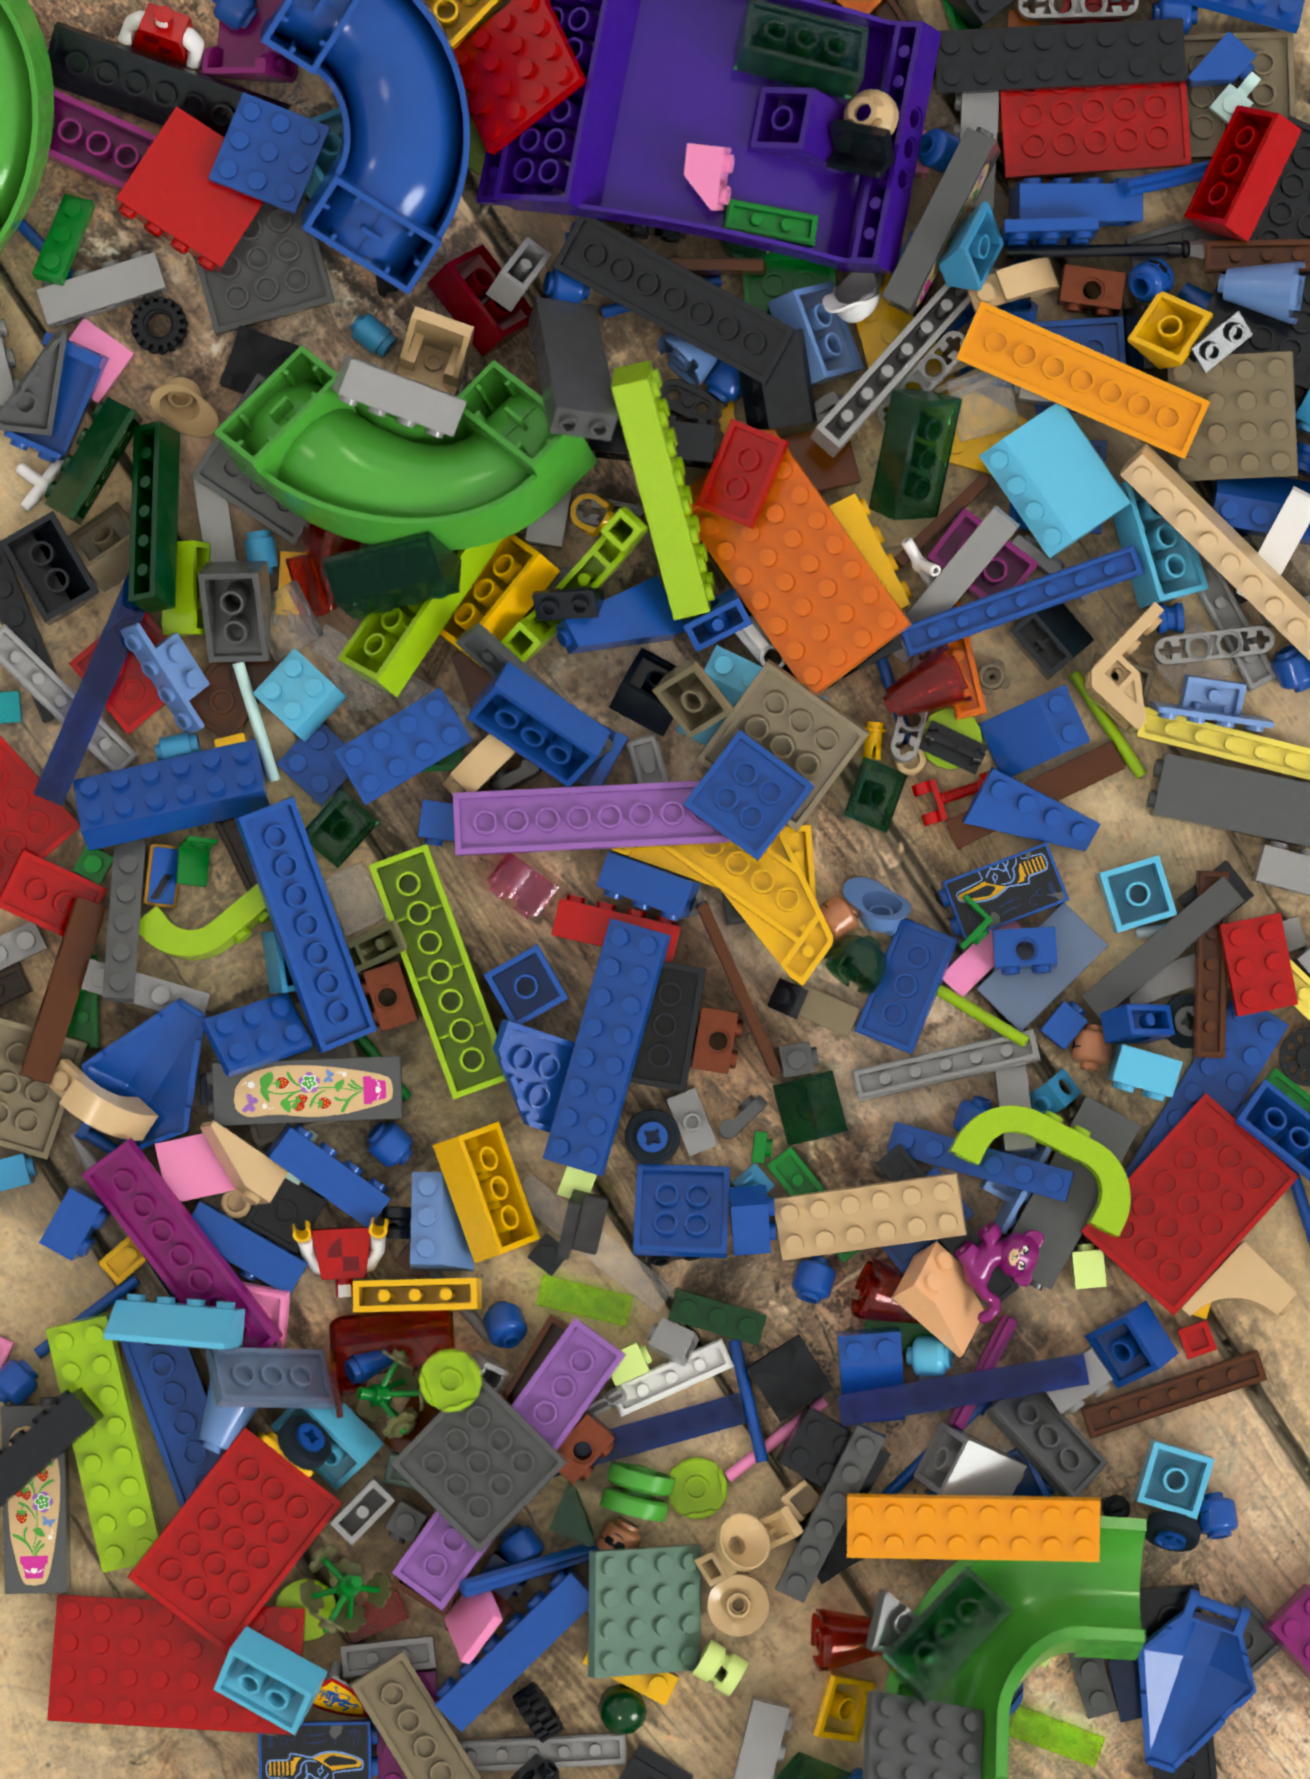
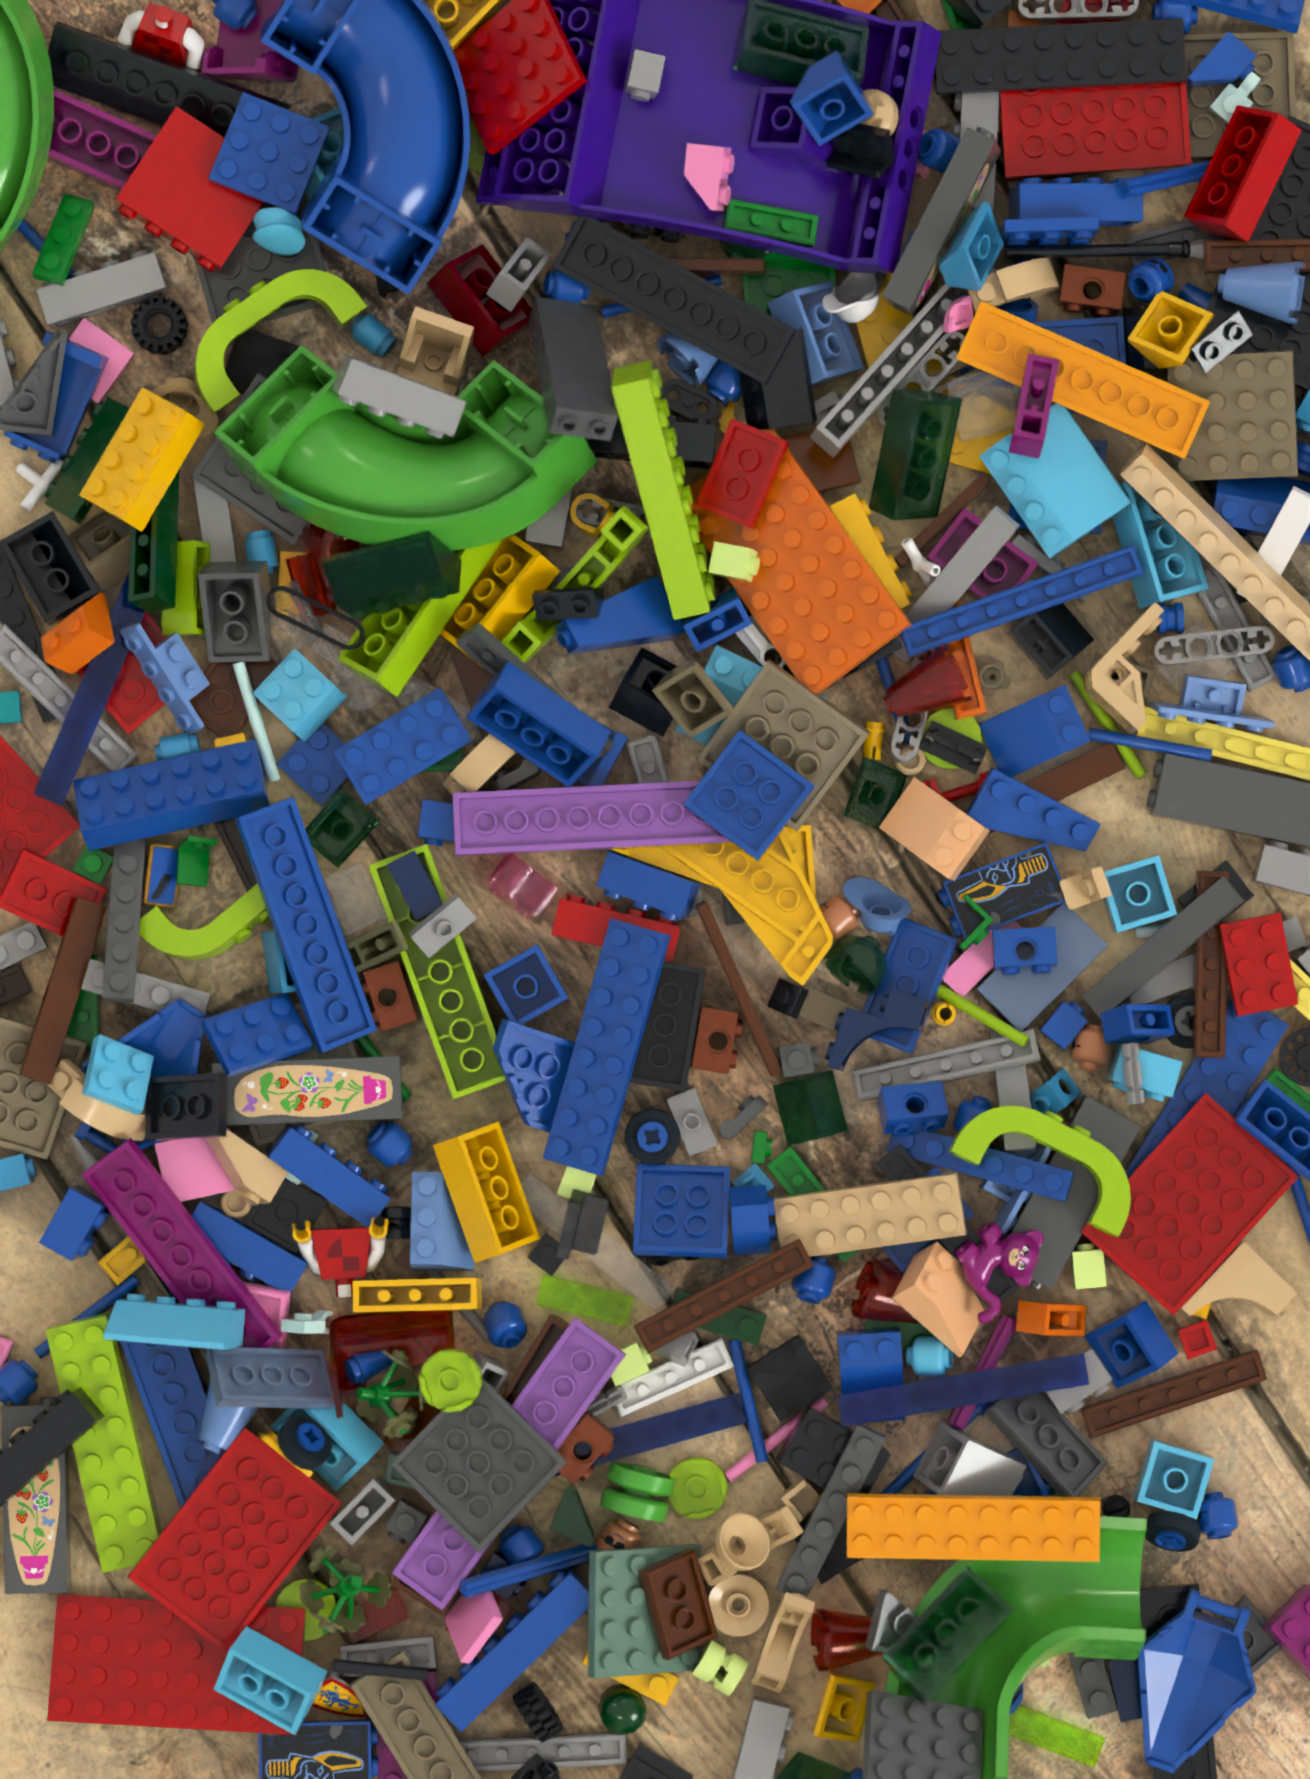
none -> orange slope [40,592,115,675]
none -> yellow brick [79,387,205,532]
none -> medium azure plate [82,1034,154,1115]
none -> black plate [145,1073,228,1141]
none -> lime arch [194,269,367,415]
none -> medium azure piece [252,207,305,256]
none -> black piece [267,586,365,650]
none -> light aqua plate [281,1310,333,1334]
none -> black bar [333,1659,428,1681]
none -> dark blue tile [387,850,443,920]
none -> light grey plate [408,894,477,958]
none -> light grey brick [624,49,666,101]
none -> reddish brown tile [634,1238,814,1354]
none -> reddish brown tile [639,1548,718,1660]
none -> yellowish green brick [708,541,760,582]
none -> tan arch [751,1592,815,1693]
none -> blue slope [790,51,874,146]
none -> dark blue arch [825,989,930,1071]
none -> blue brick [877,1081,949,1136]
none -> light nougat slope [879,777,990,881]
none -> yellow pin [932,1001,956,1026]
none -> bright pink tile [943,295,974,333]
none -> magenta slope [1008,354,1059,459]
none -> orange slope [1016,1300,1087,1336]
none -> tan slope [1059,866,1112,910]
none -> blue bar [1088,727,1212,761]
none -> light grey axle [1121,1042,1144,1104]

